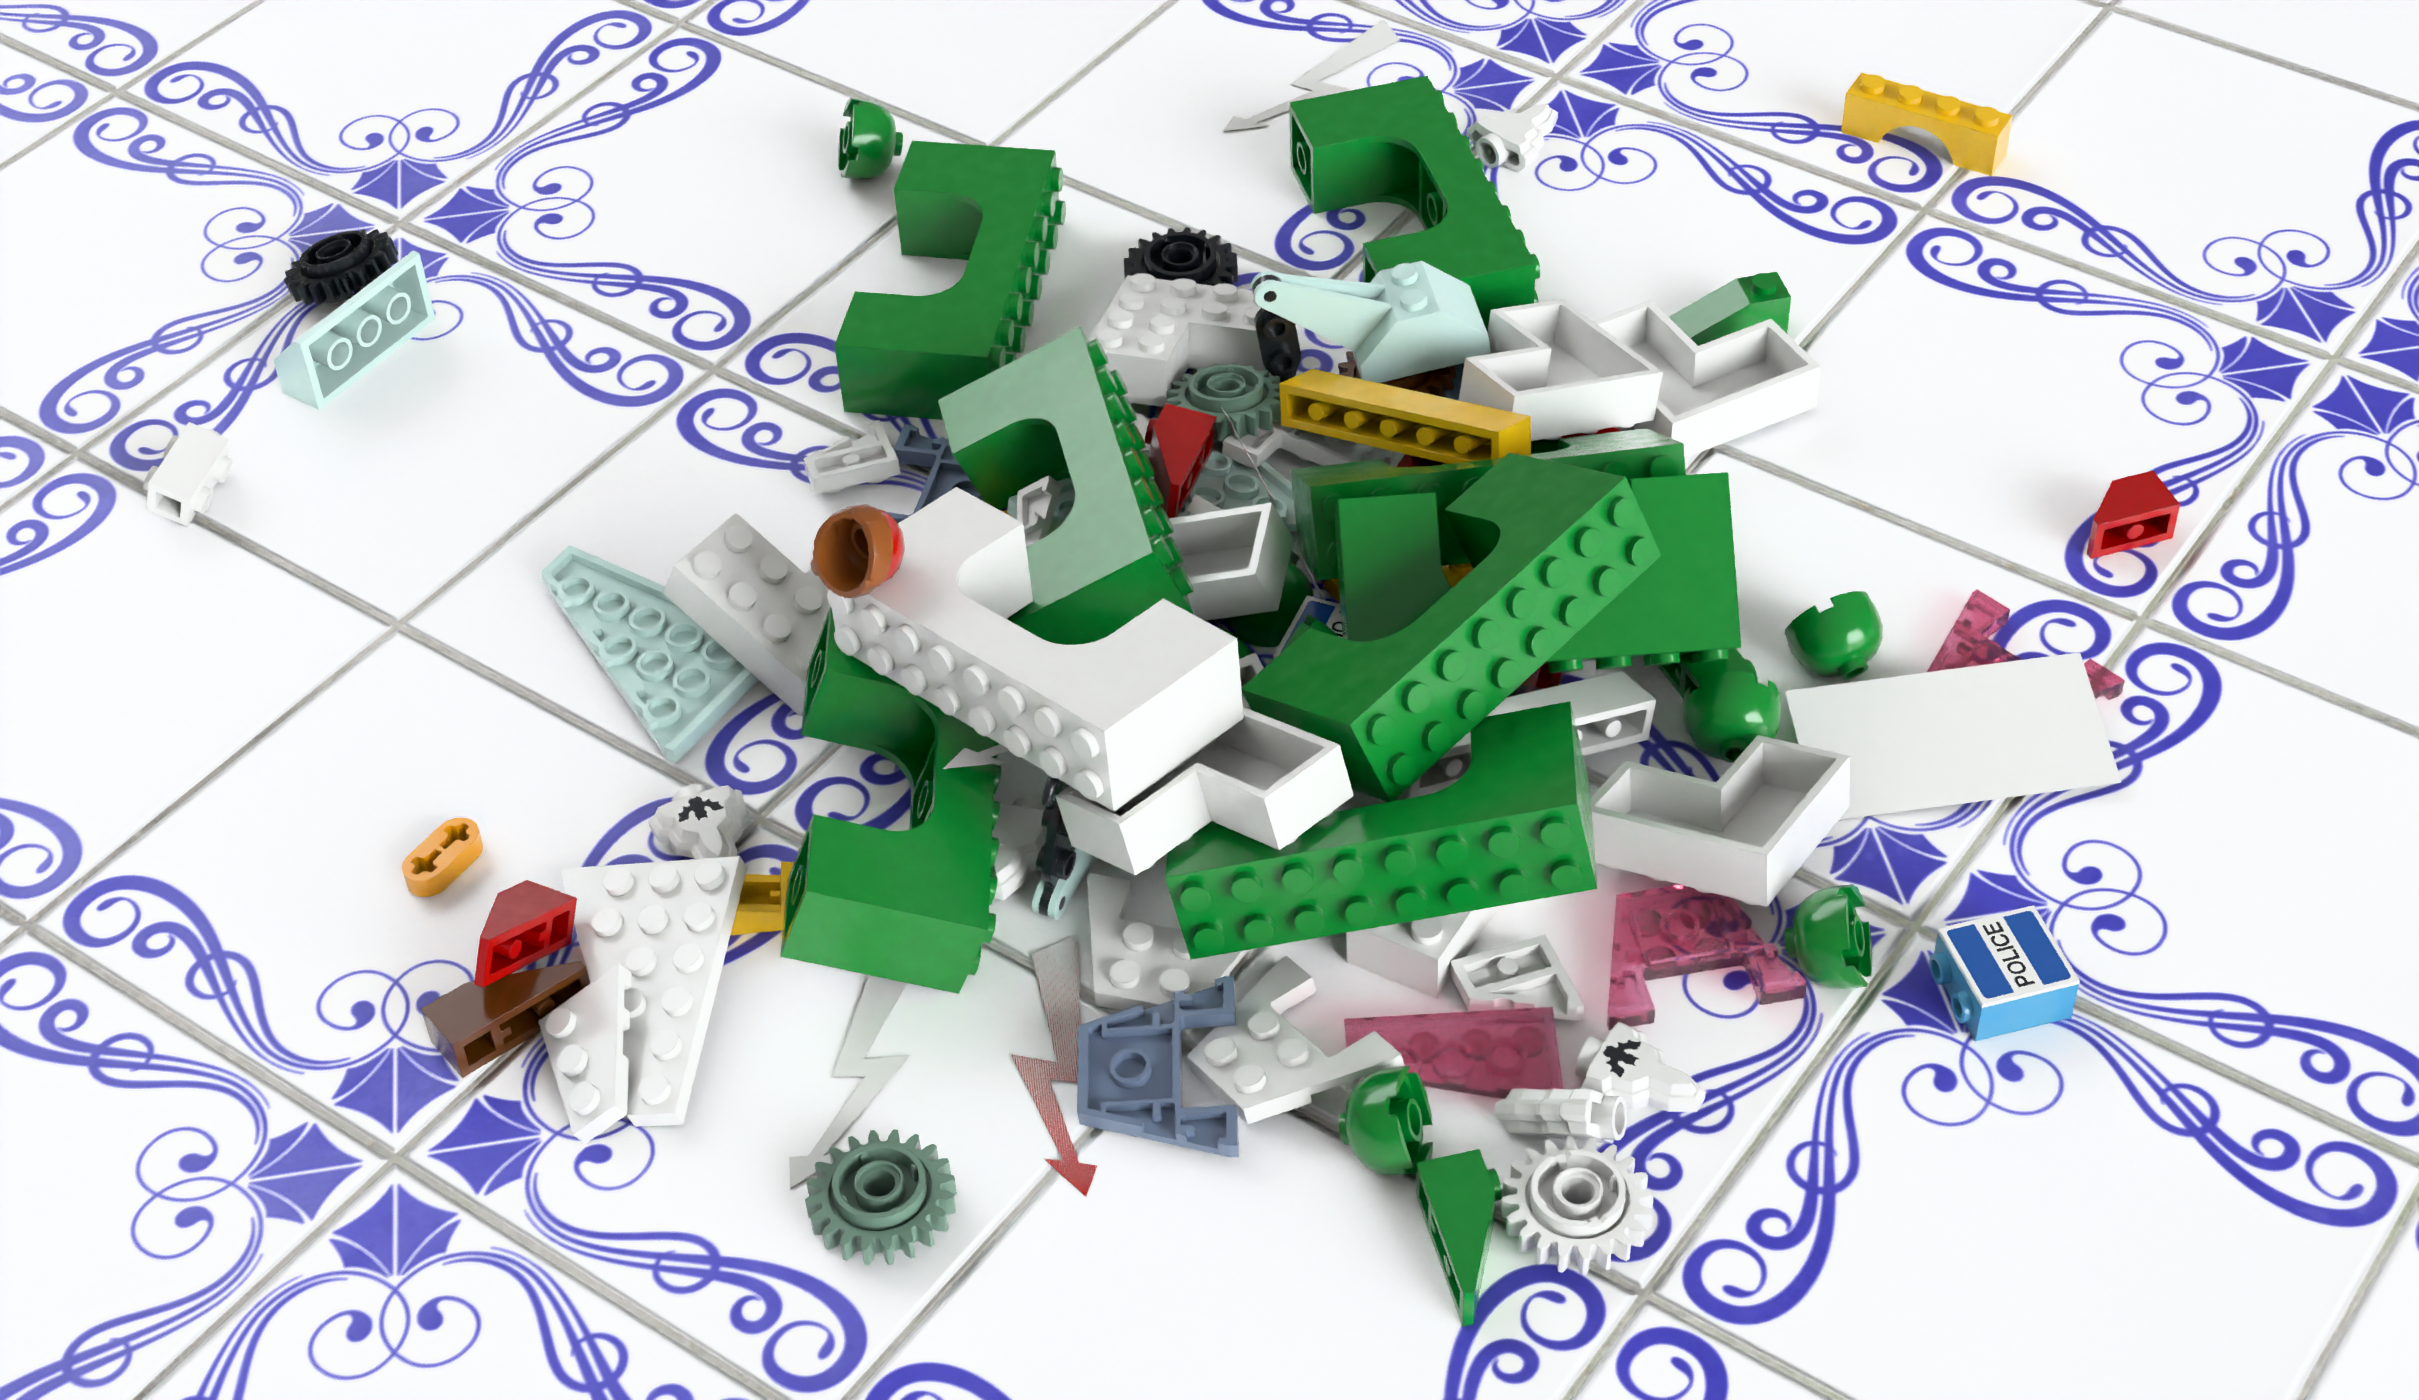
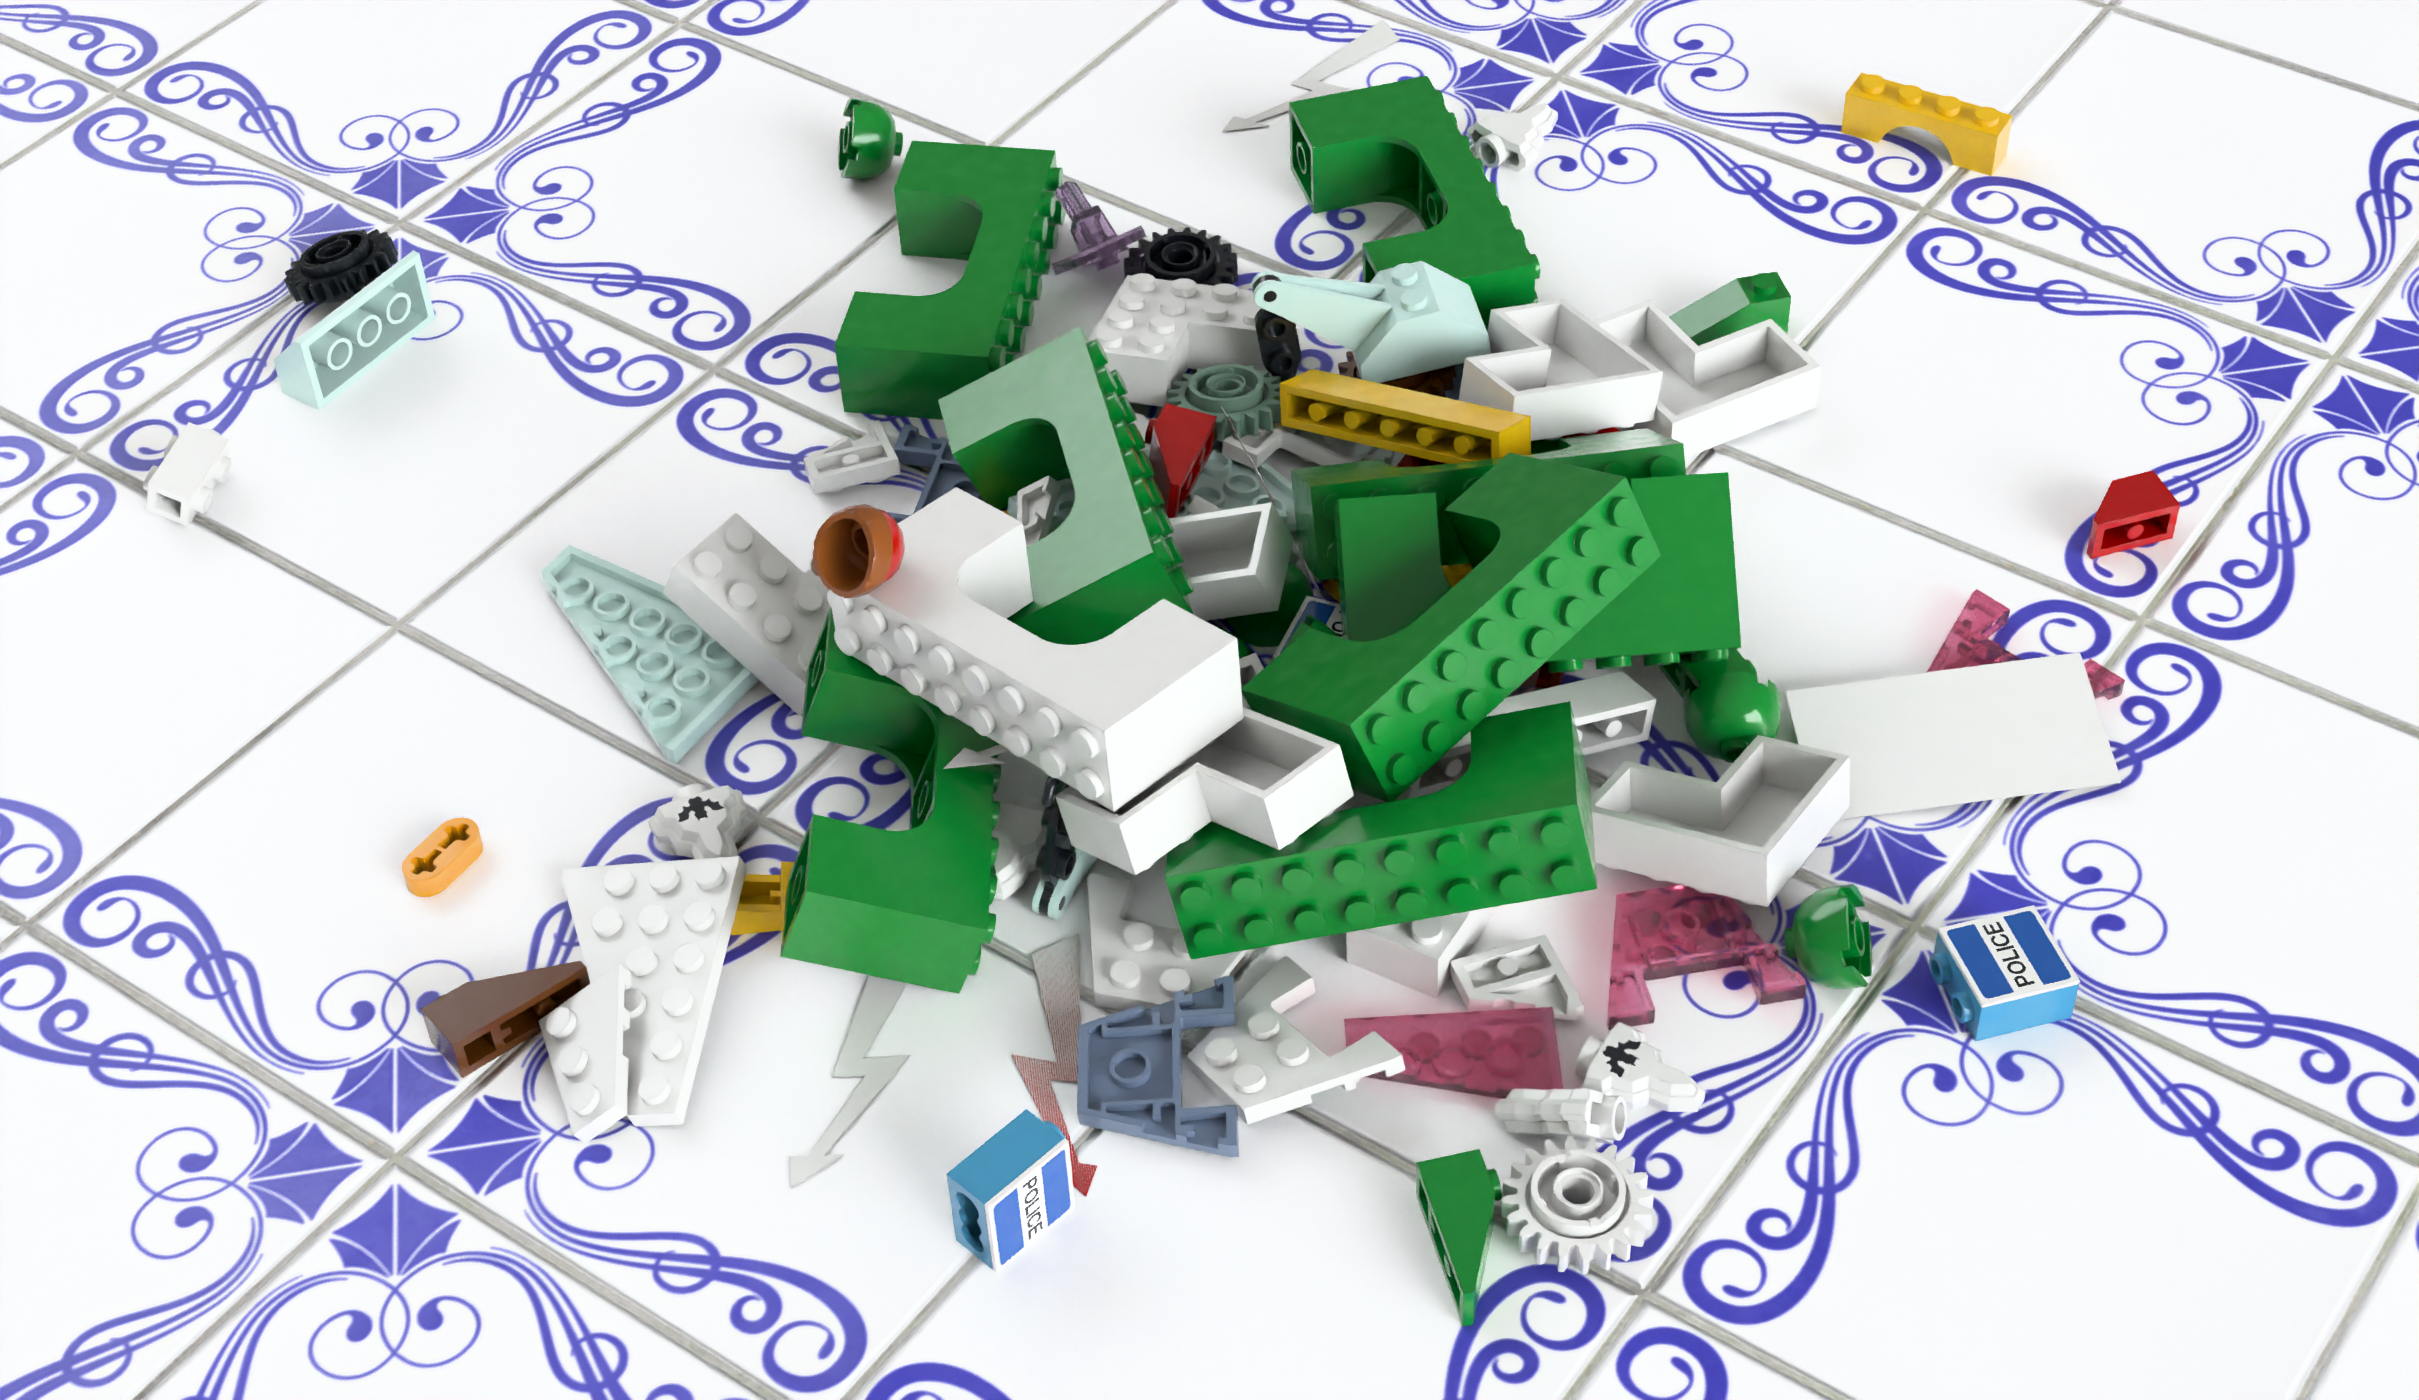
red slope [474,880,577,988] -> none
sand green gear [805,1129,957,1266] -> none
green cylinder [1338,1066,1433,1176] -> none
green cylinder [1784,591,1883,680] -> none
none -> piece [946,1109,1075,1273]
none -> clear purple piece [1051,181,1146,275]

